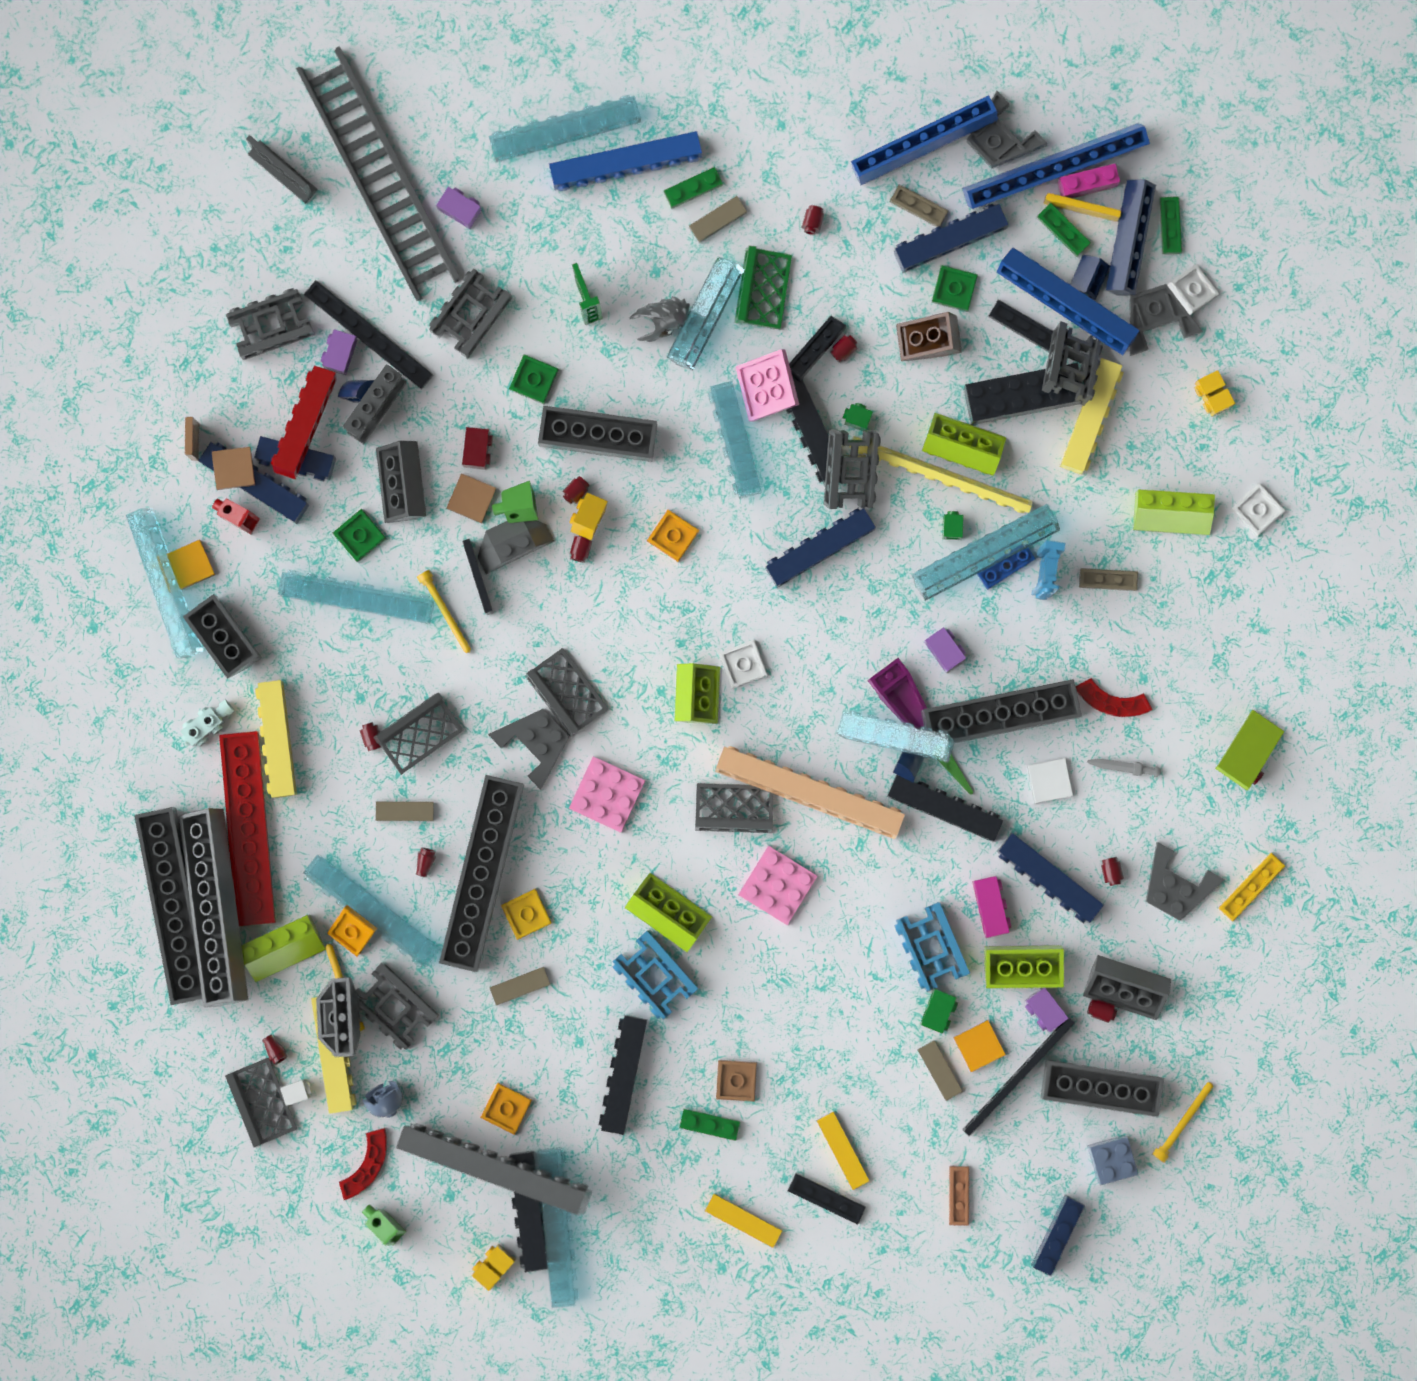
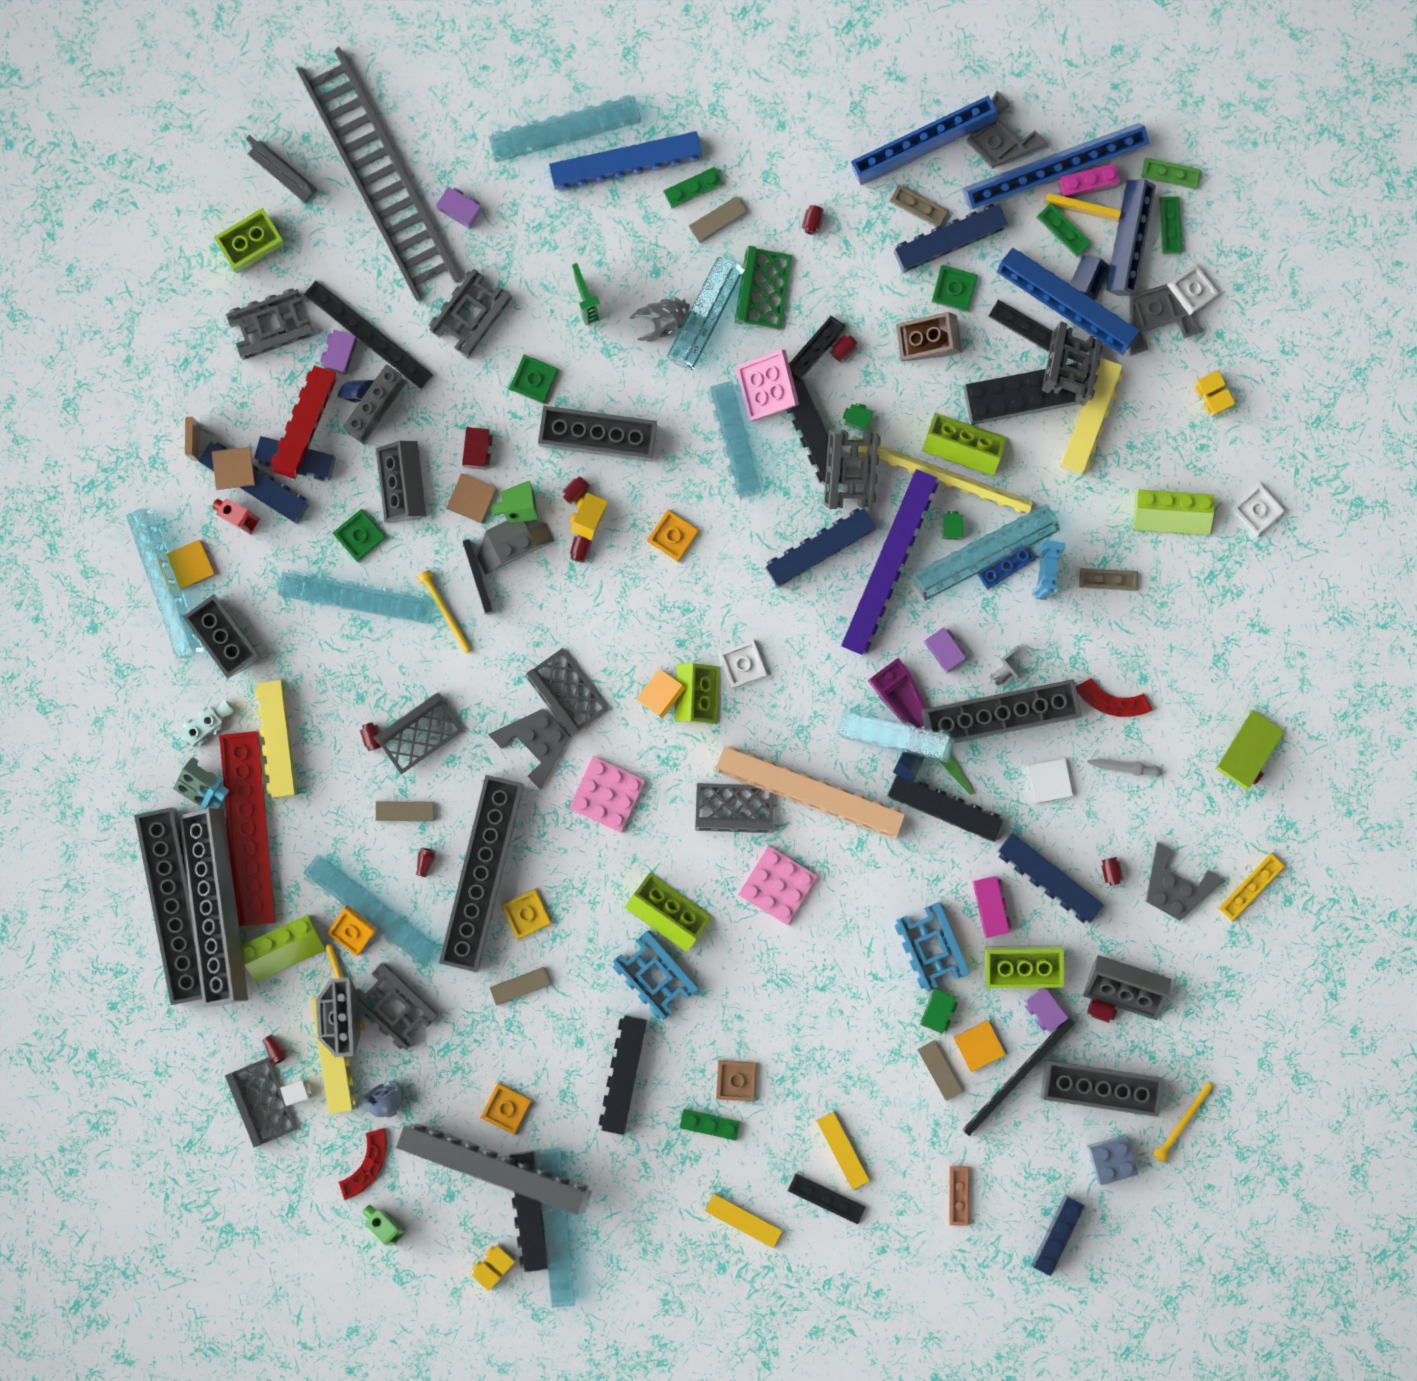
none -> sand green hips [173,757,229,809]
none -> lime brick [214,208,285,274]
none -> light orange tile [636,669,686,718]
none -> dark purple brick [841,469,939,655]
none -> light grey bracket [990,645,1020,685]
none -> bright green tile [1141,157,1201,189]

